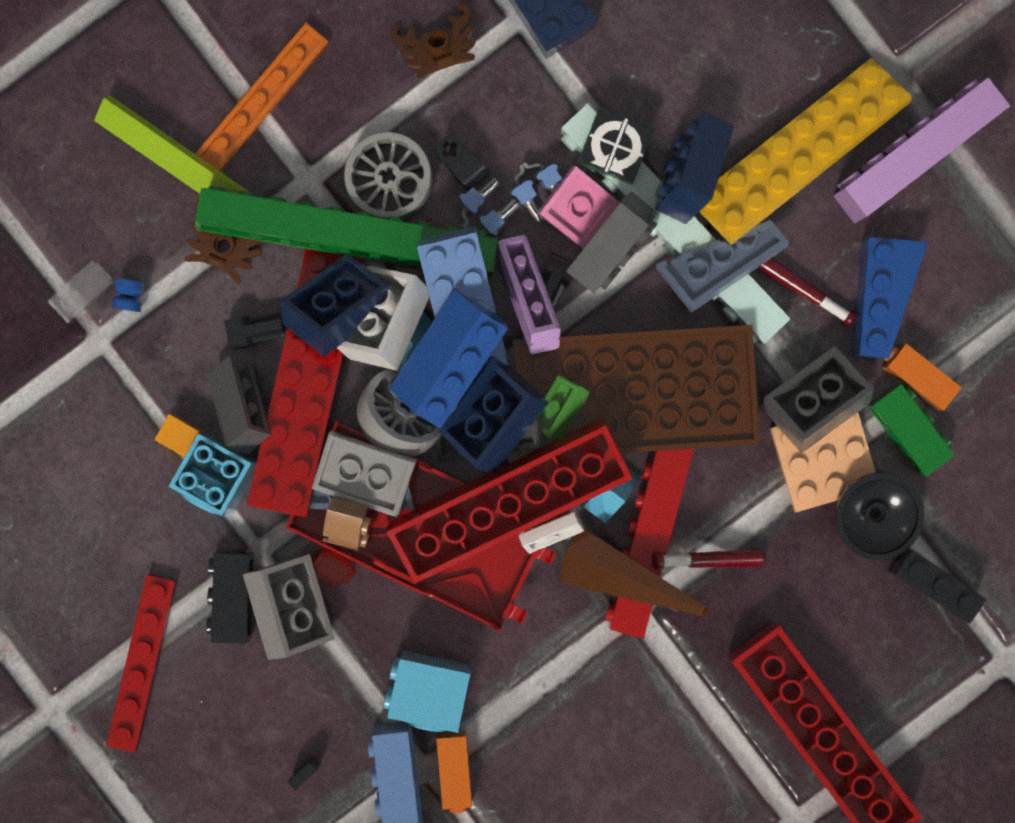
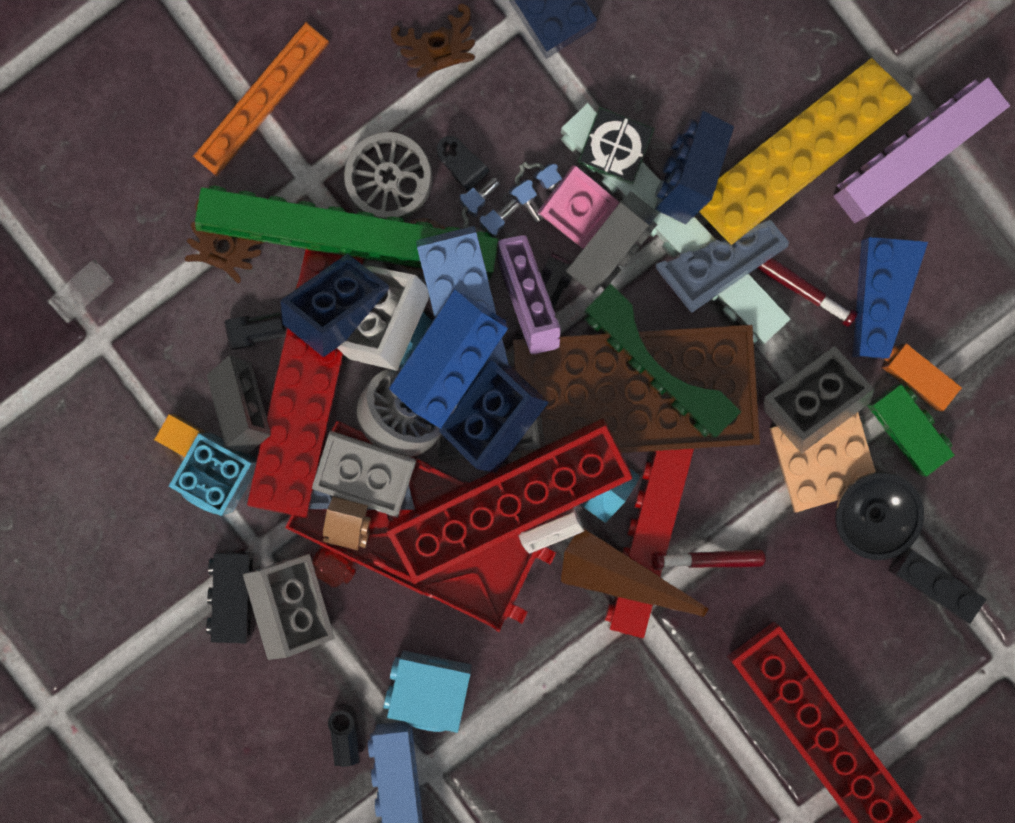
lime tile [94,95,248,194] -> none
red plate [106,574,177,753] -> none
blue wheel [111,278,145,312] -> none
black tile [288,757,320,790] -> none
orange brick [436,731,473,813] -> none
bright green slope [537,374,589,441] -> none
none -> black piece [328,704,360,767]
none -> dark green arch [584,284,741,438]

